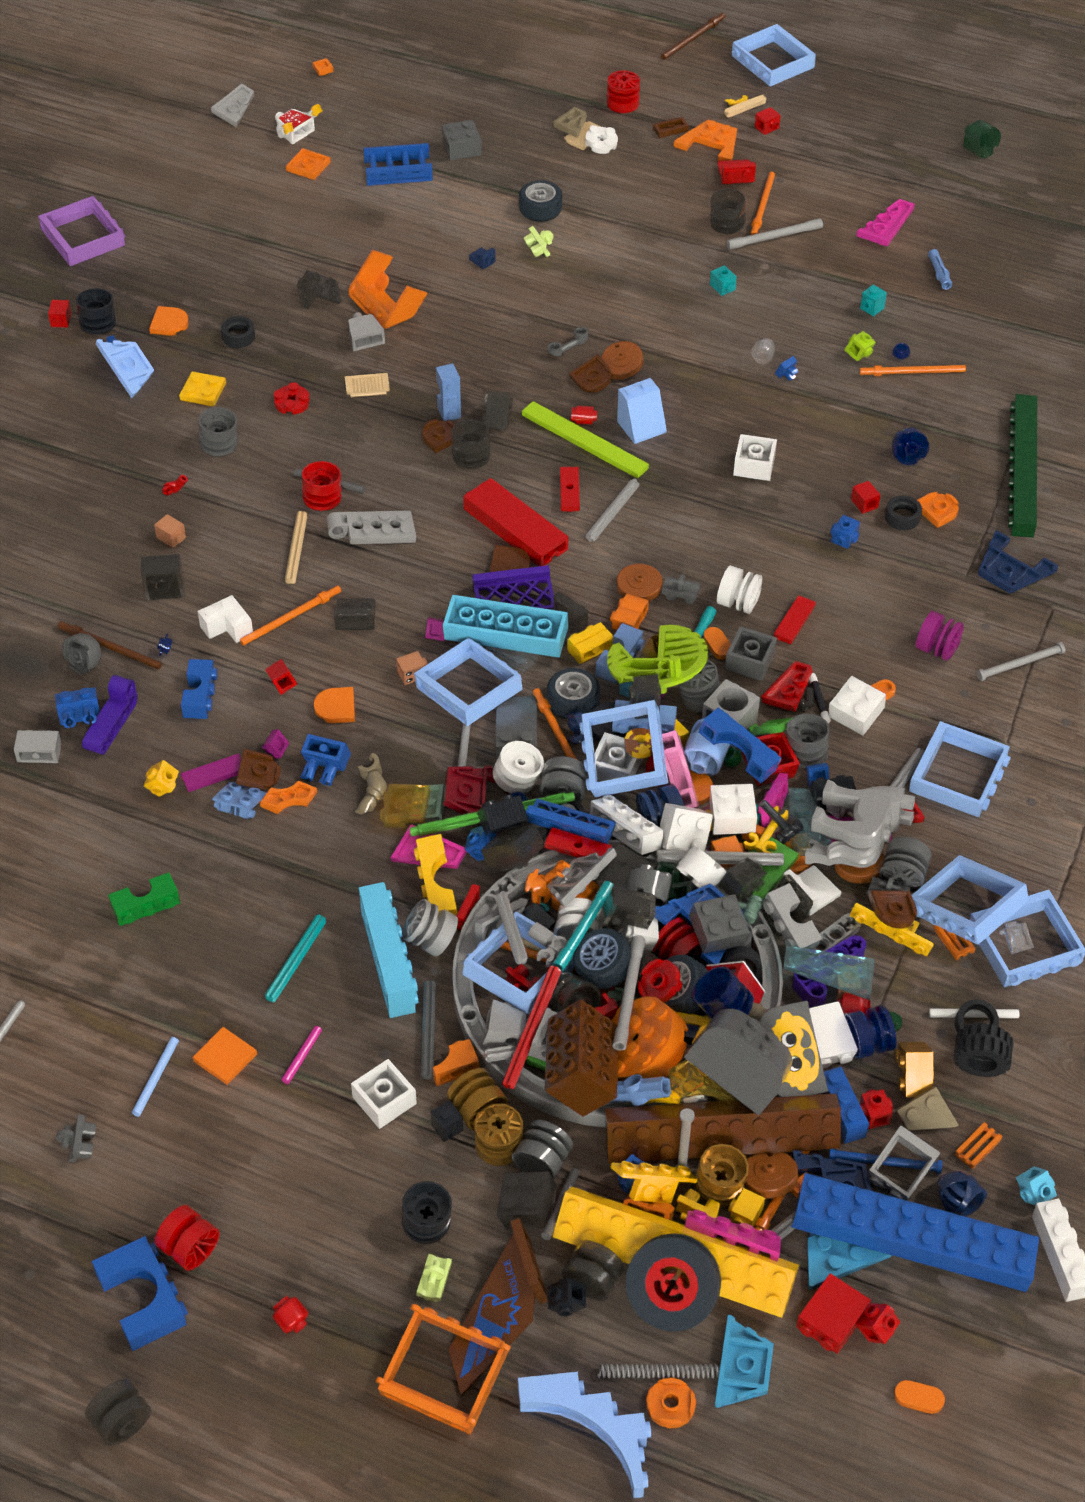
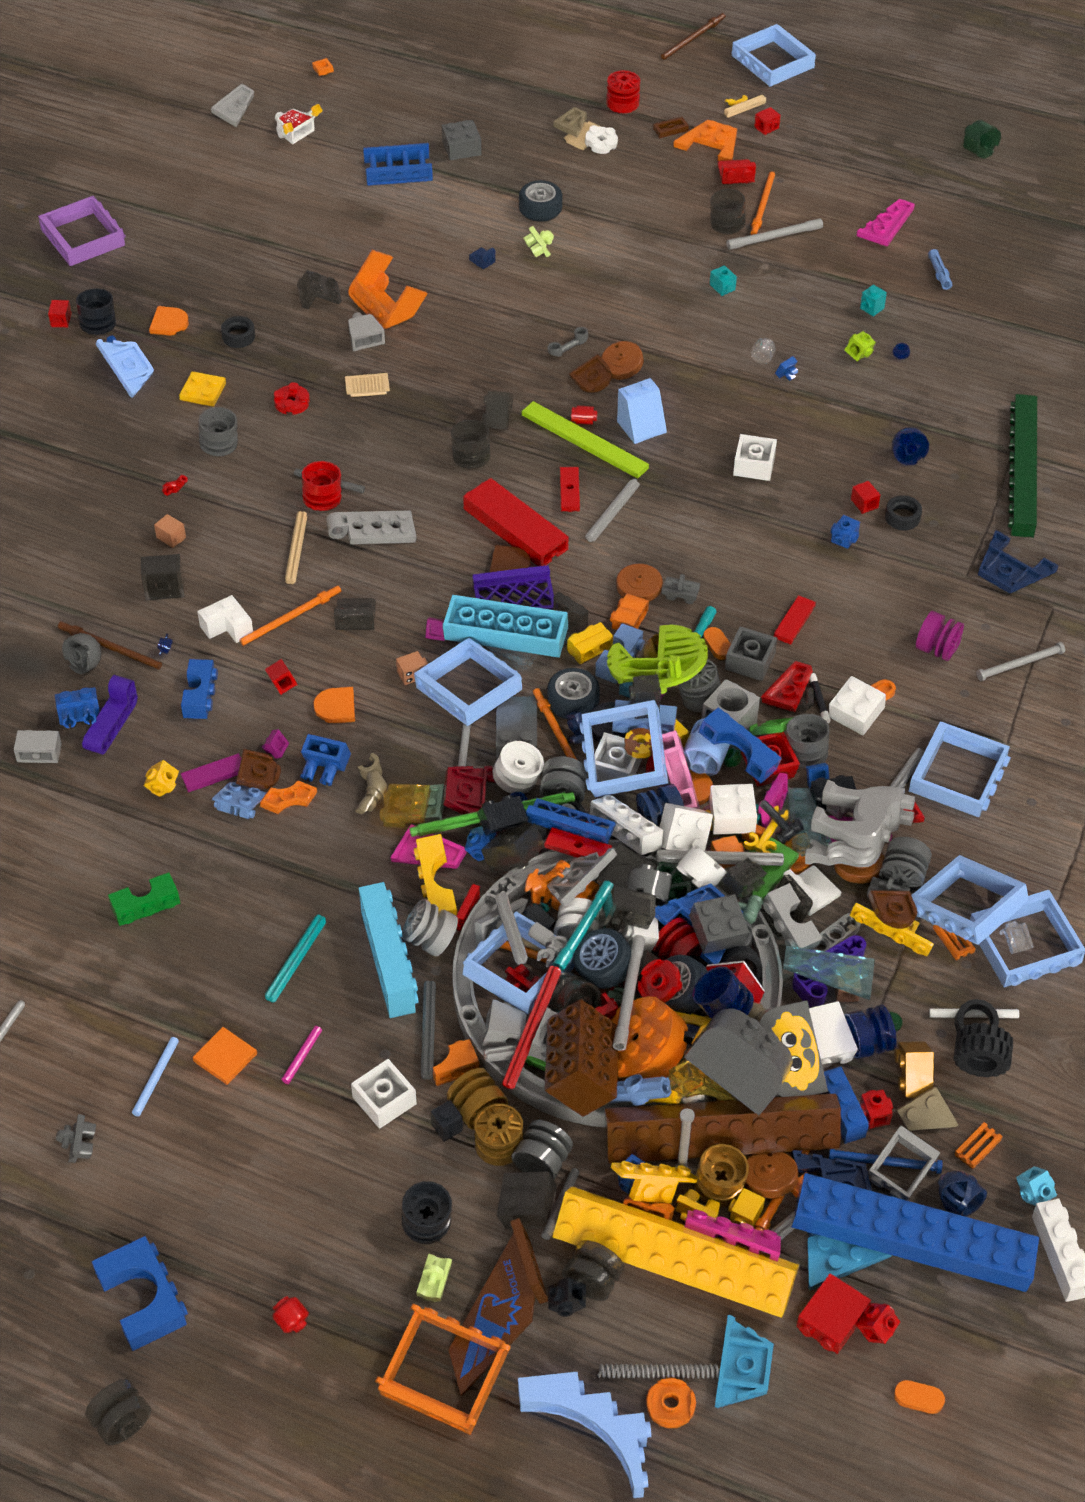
red wheel [155,1205,220,1271] -> none
orange tile [286,148,331,180] -> none
reddish brown tile [422,419,465,453] -> none
medium blue arch [436,363,461,421] -> none
black wheel [626,1233,721,1331] -> none
white wheel [717,565,762,614] -> none
red head [837,991,871,1020] -> none
orange bar [859,365,966,376] -> none
orange tile [917,492,959,528] -> none

